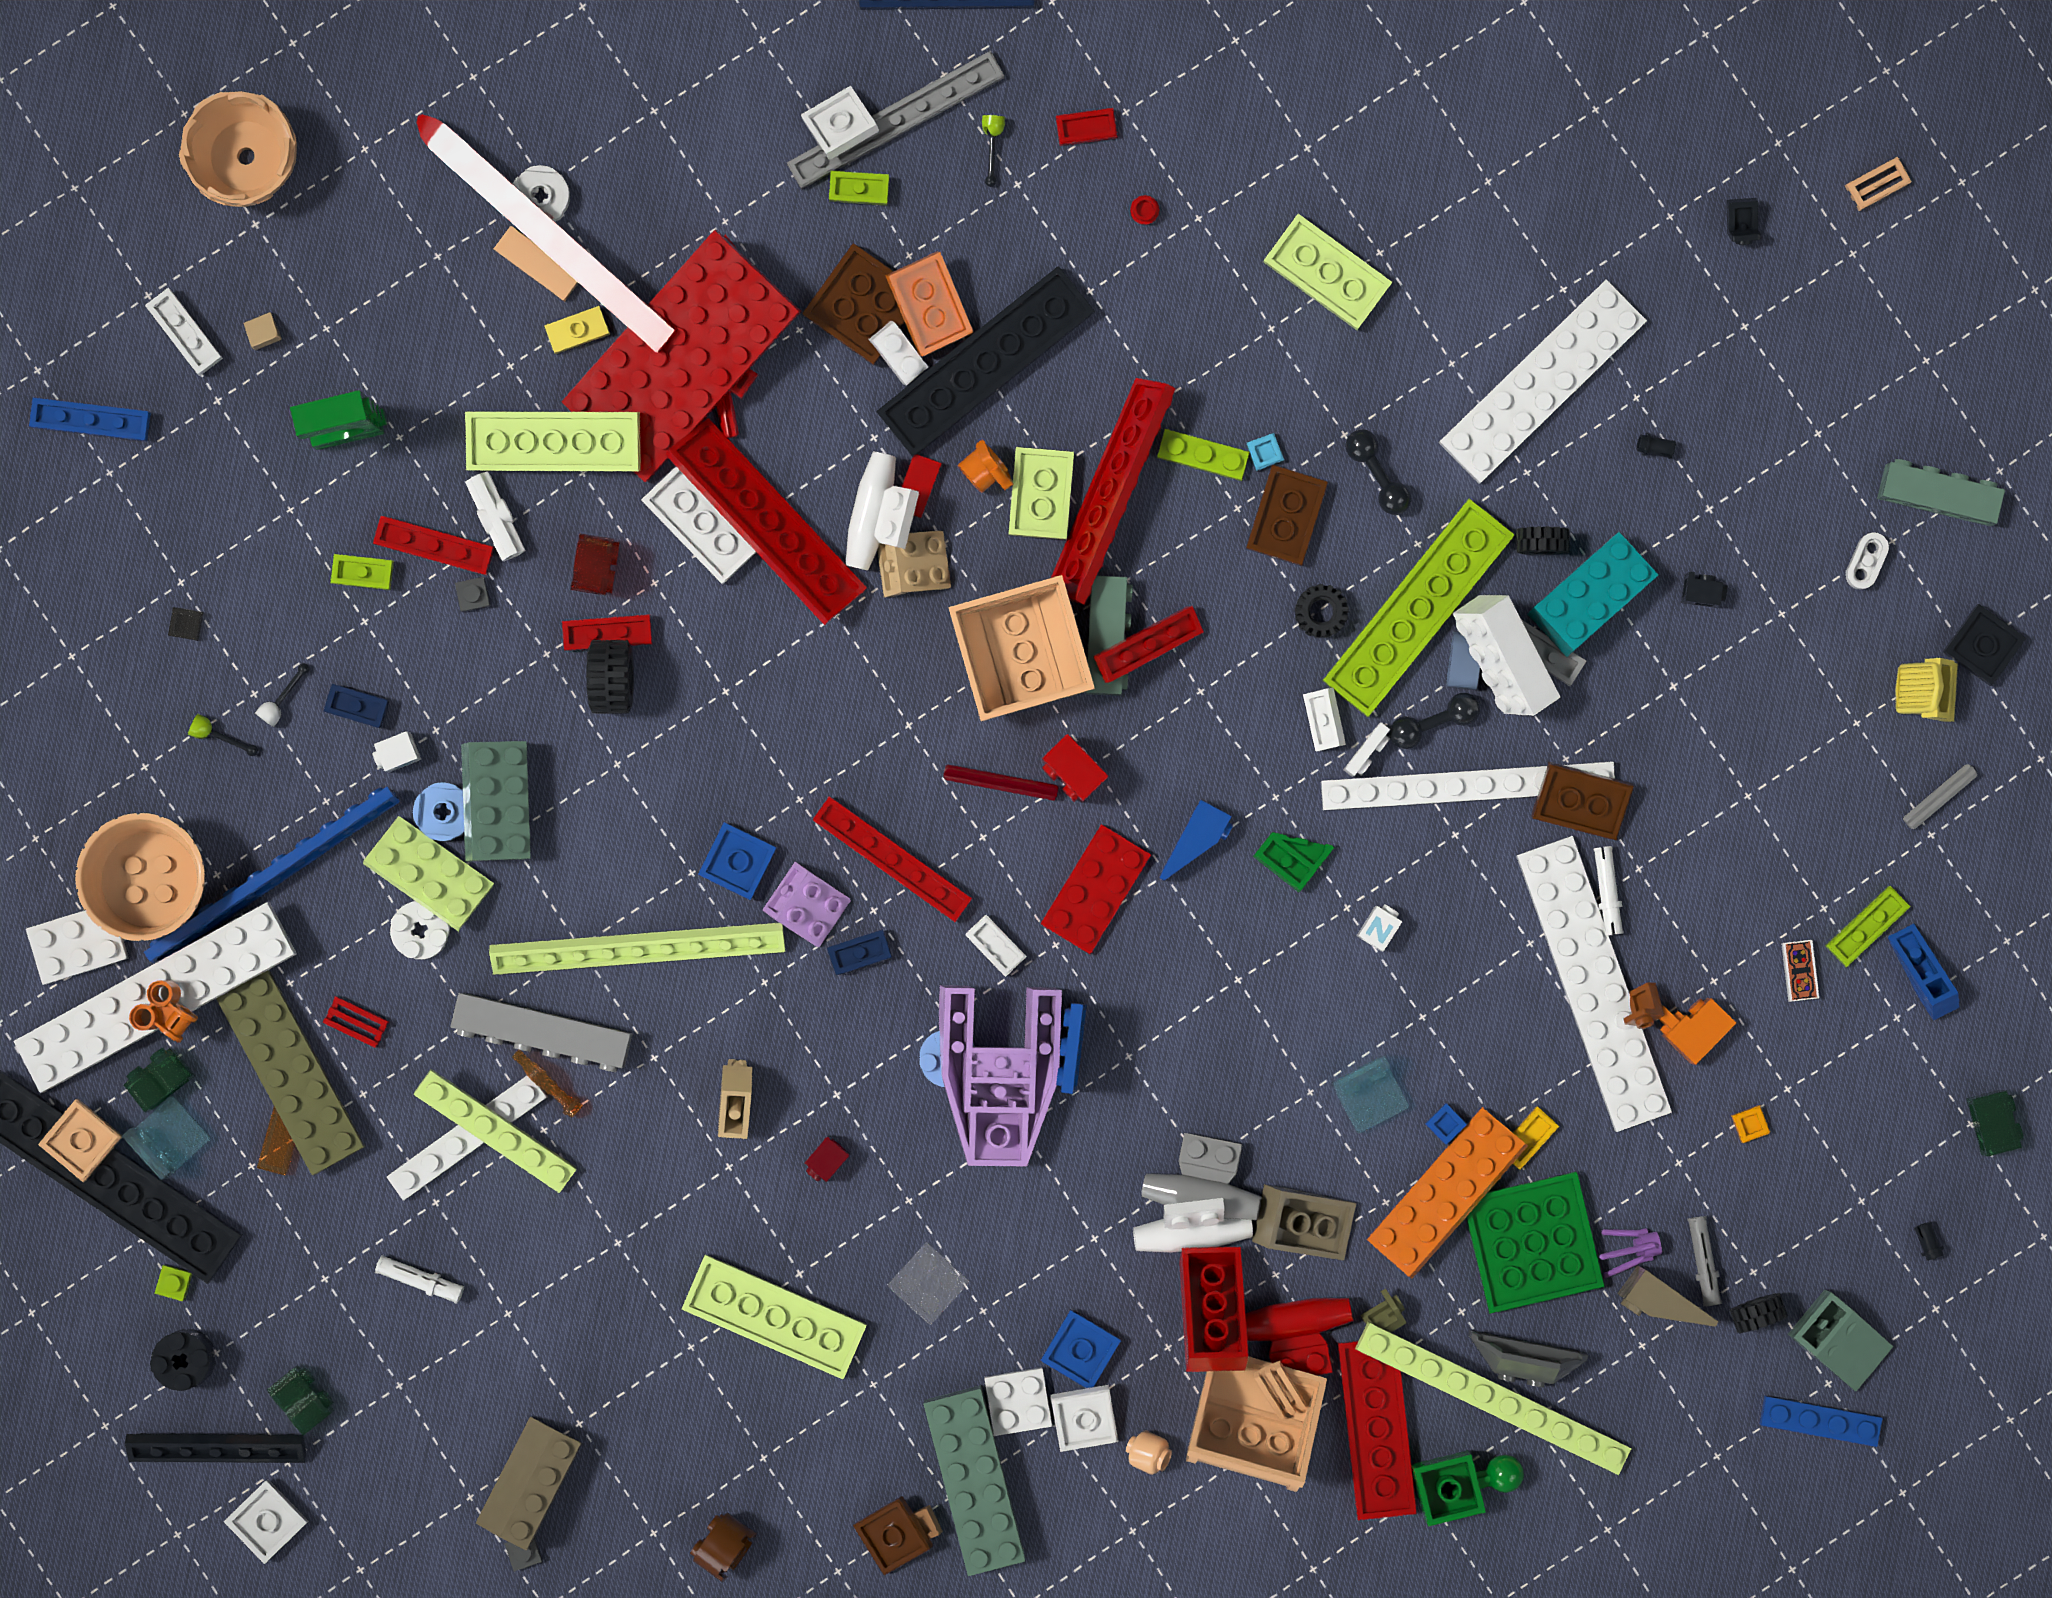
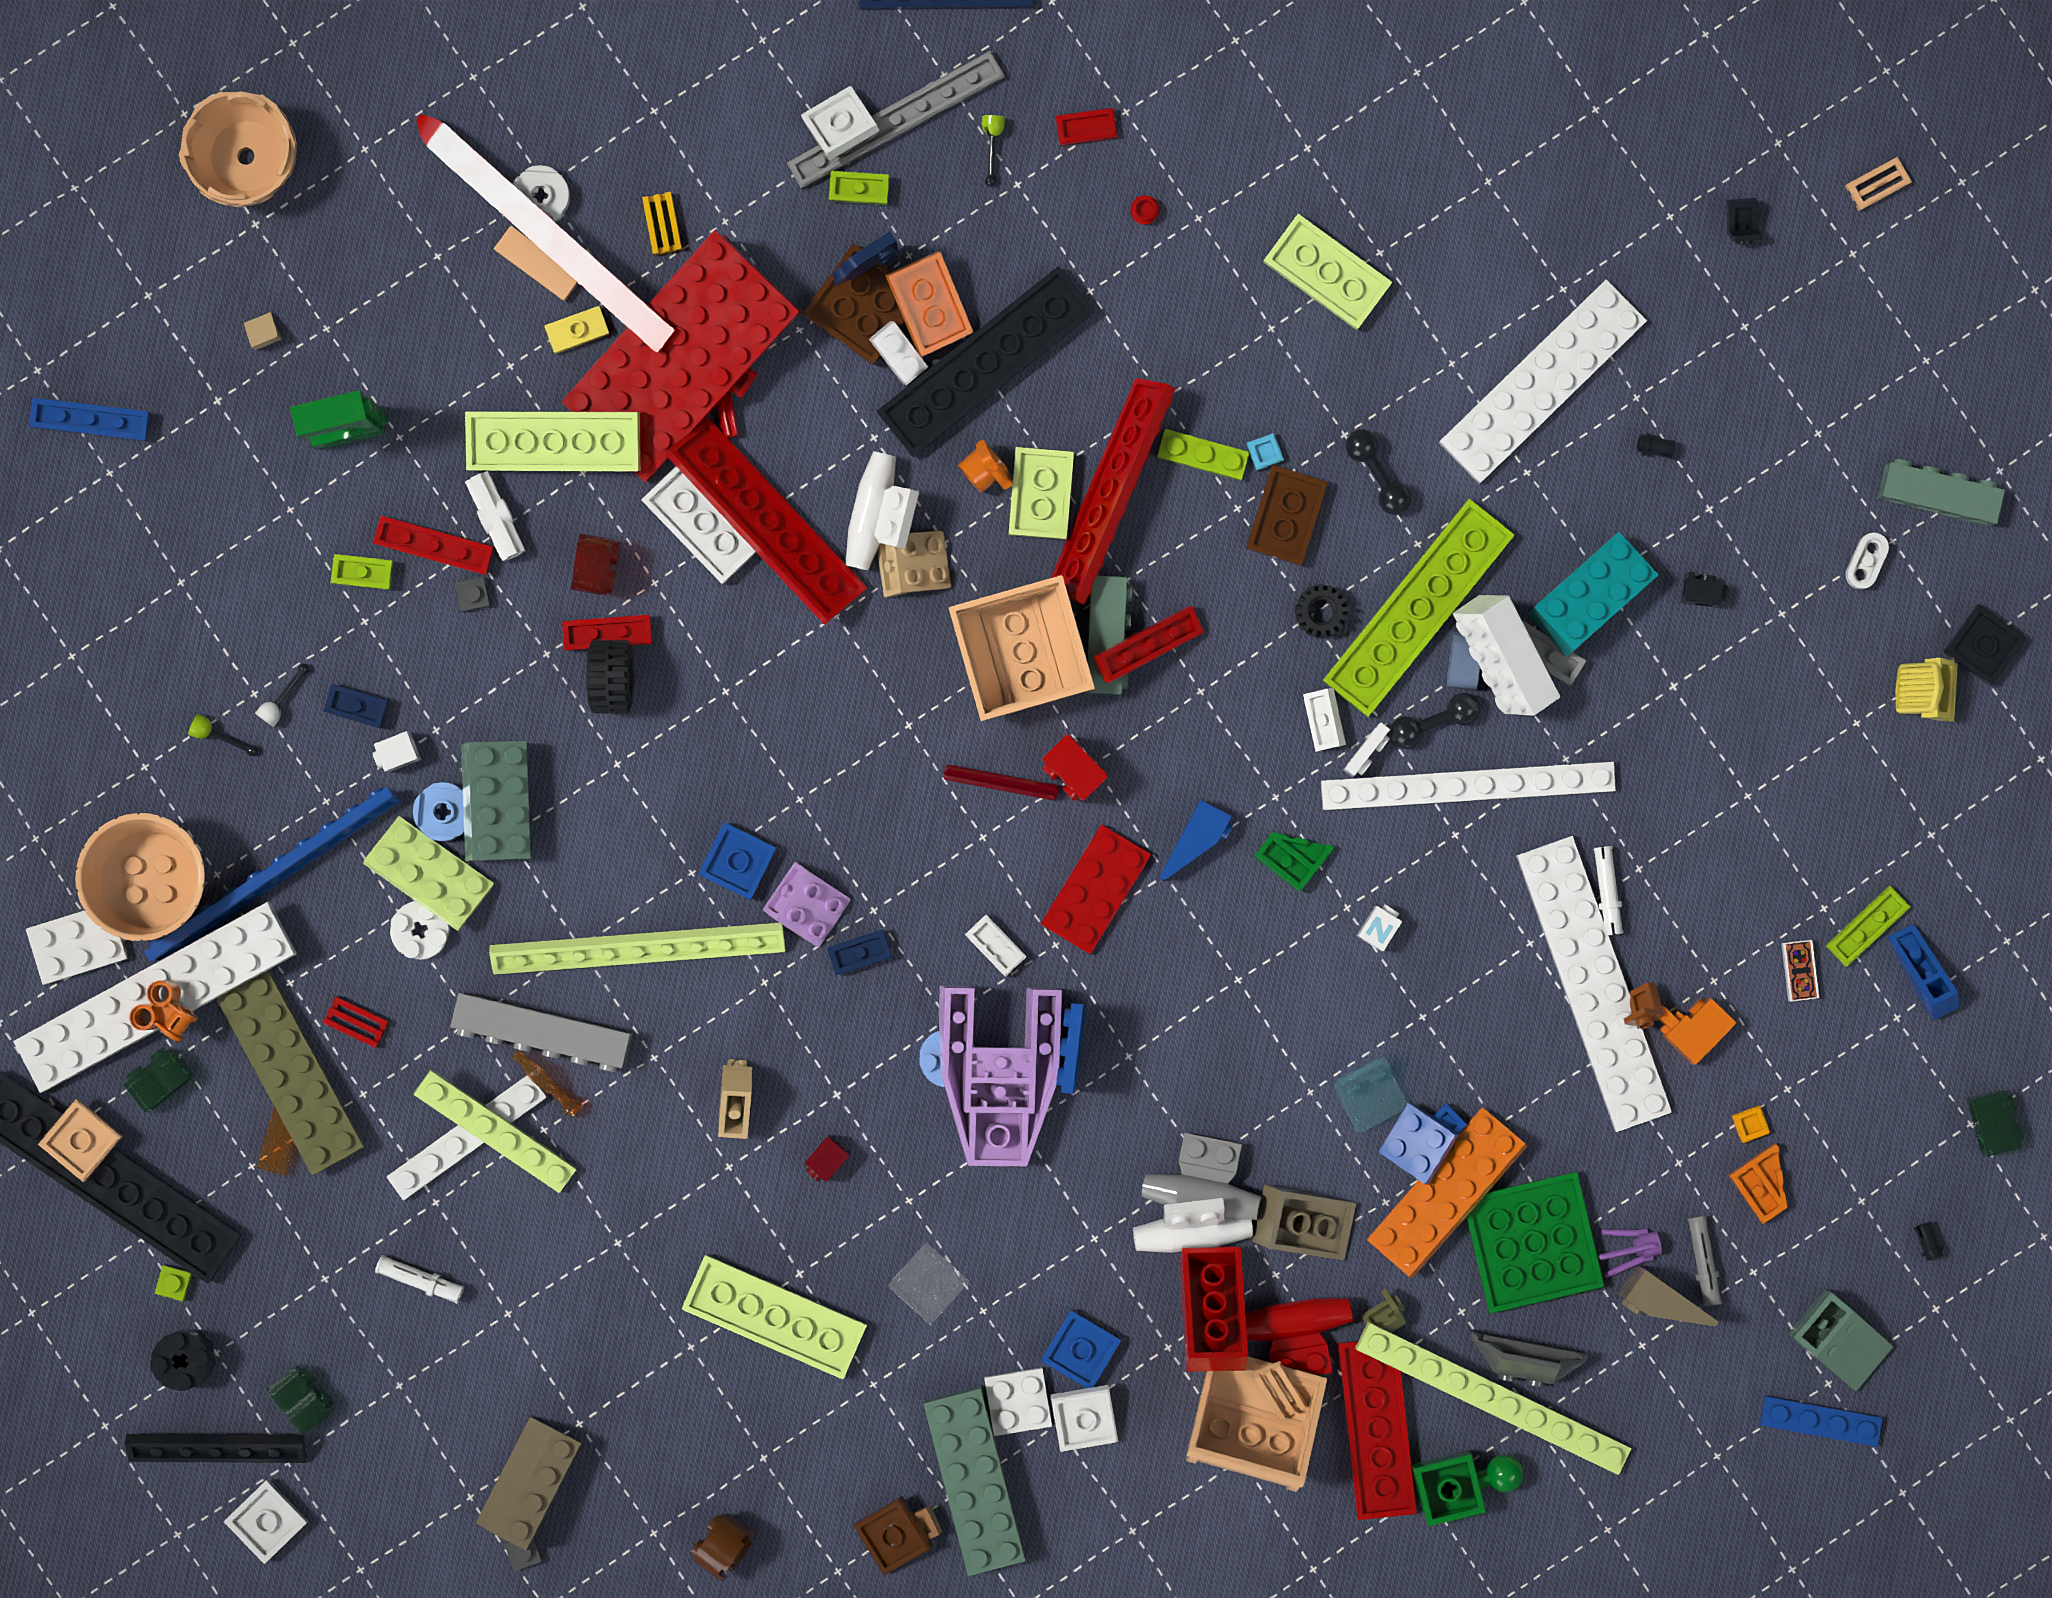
clear light blue bracket [122,1096,211,1180] -> none
white plate [145,288,223,376] -> none
clear smoke tile [168,607,204,641] -> none
red plate [812,796,972,922] -> none
red tile [902,454,942,519] -> none
light nougat head [1126,1431,1172,1475] -> none
yellow tile [1513,1106,1559,1170] -> none
black tyre [1517,526,1570,555] -> none
reddish brown tile [1531,762,1634,840] -> none
black tyre [1729,1293,1788,1333] -> none
light grey axle [1903,764,1978,829] -> none
none -> yellow tile [642,192,682,256]
none -> dark blue plate [832,231,898,286]
none -> plate [1379,1103,1459,1185]
none -> orange wing [1728,1143,1787,1224]

